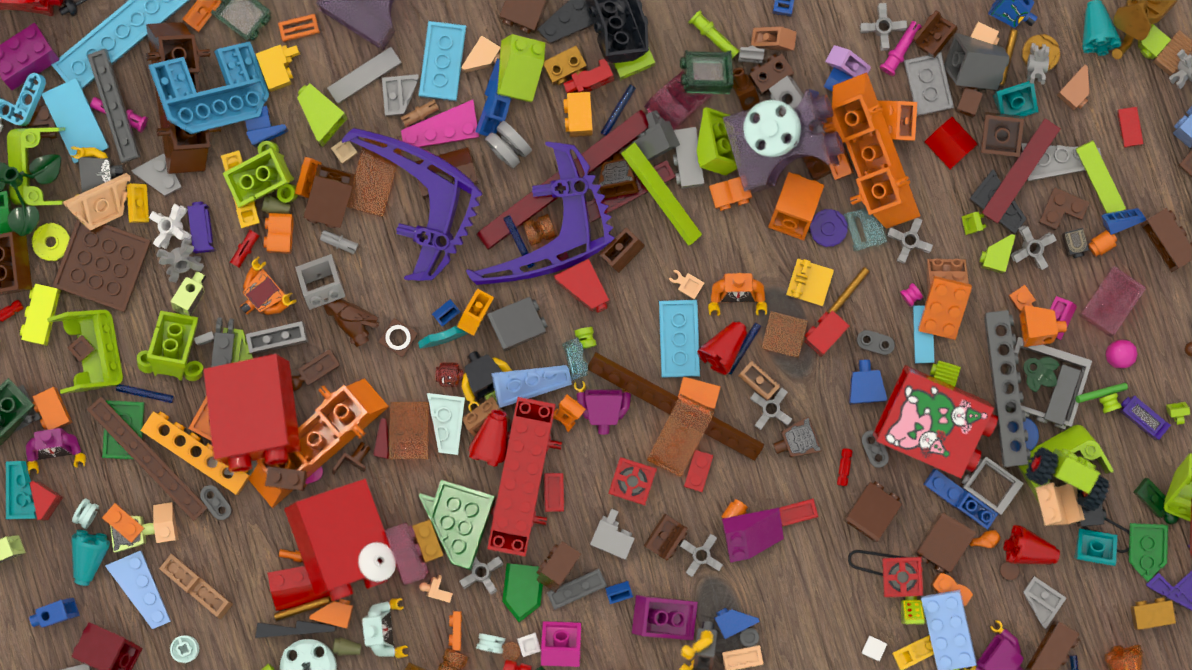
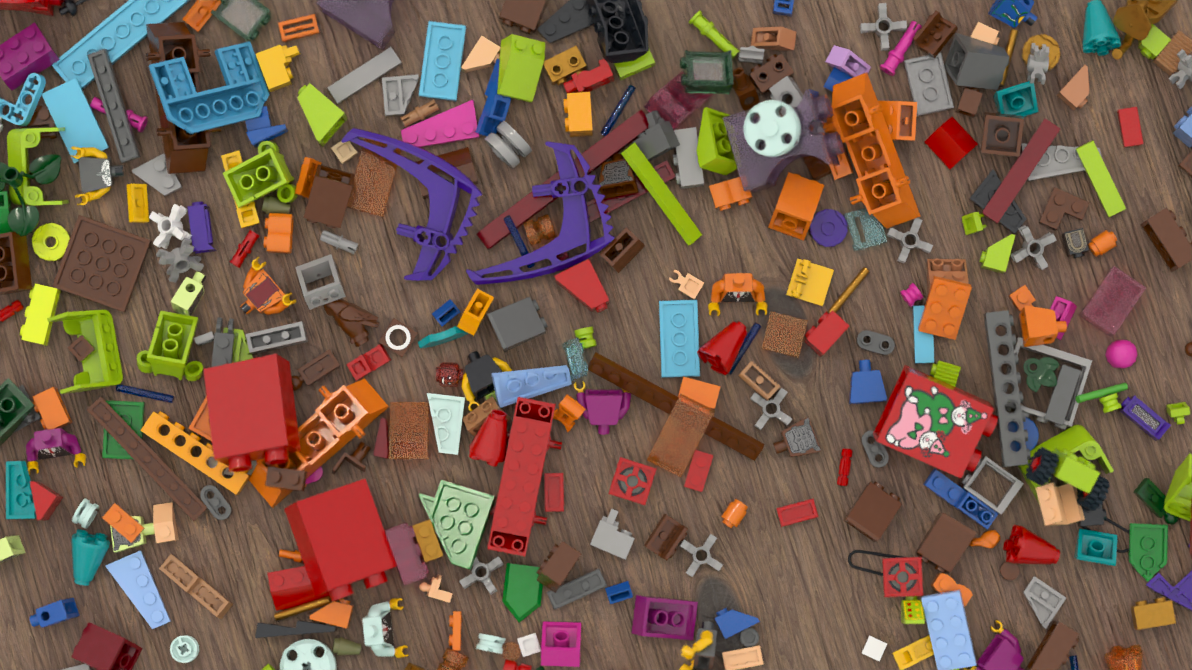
light nougat wing [63,173,131,230] -> none
white dish [358,543,396,582] -> none
magenta slope [722,508,784,563] -> none
blue slope [1101,208,1146,235] -> none
none -> red slope [346,344,391,381]

